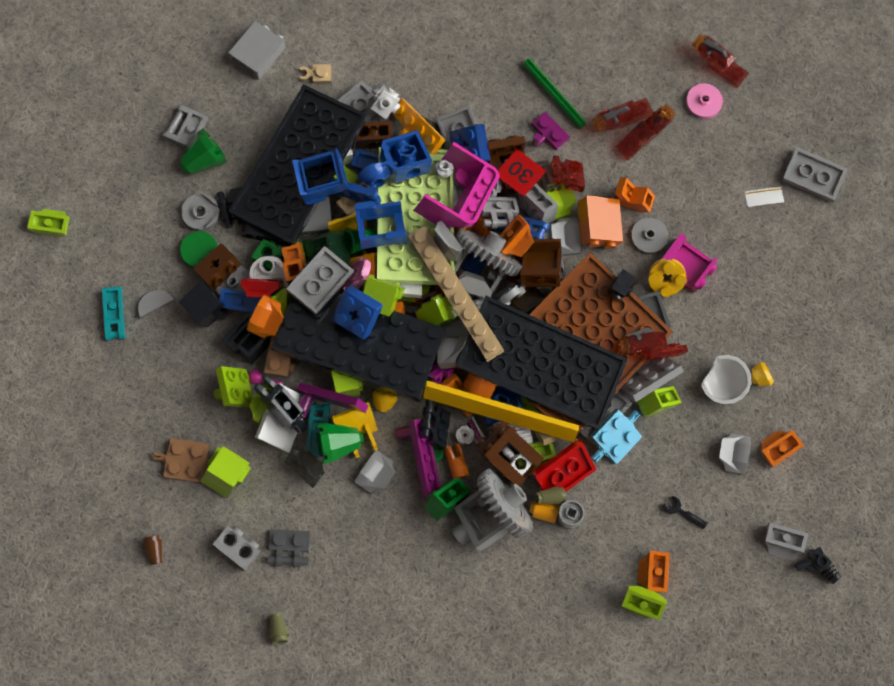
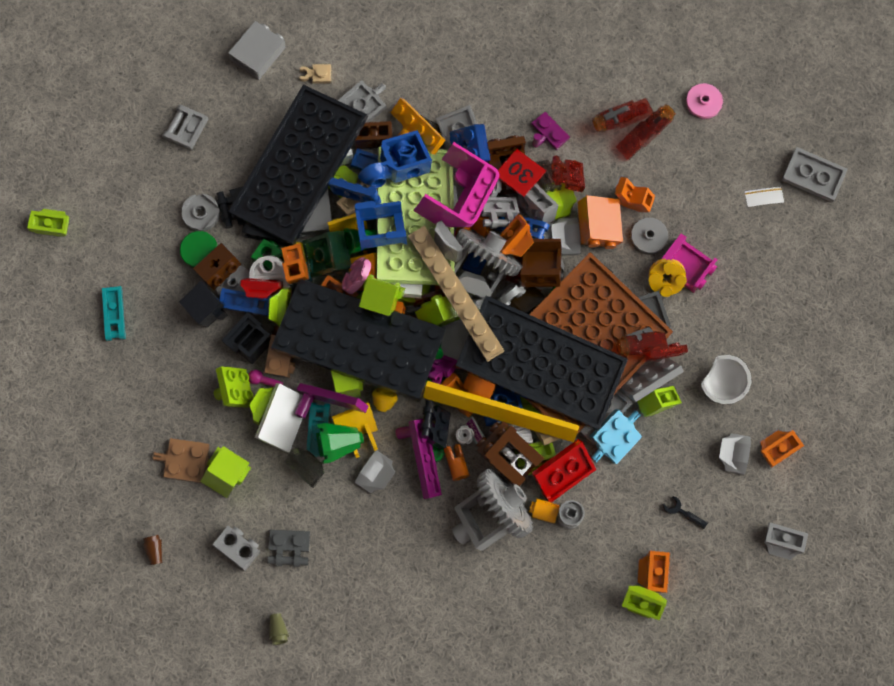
light grey tile [138,290,175,319] -> none
green cone [179,128,228,175] -> none
orange slope [247,295,284,339] -> none
black hinge [253,374,307,433] -> none
light grey plate [286,246,354,315] -> none
blue piece [292,148,349,205] -> none
blue brick [332,285,383,340] -> none
white brick [371,88,400,119] -> none
green brick [424,477,471,522] -> none
white plate [435,160,454,178] -> none
light grey slope [437,335,469,369] -> none
green axle [523,58,587,129] -> none
olive cone [535,486,566,505] -> none
black brick [607,269,639,302] -> none
clear red plate [692,33,749,88] -> none
yellow cone [751,362,774,387] -> none
black piece [794,547,842,584] -> none

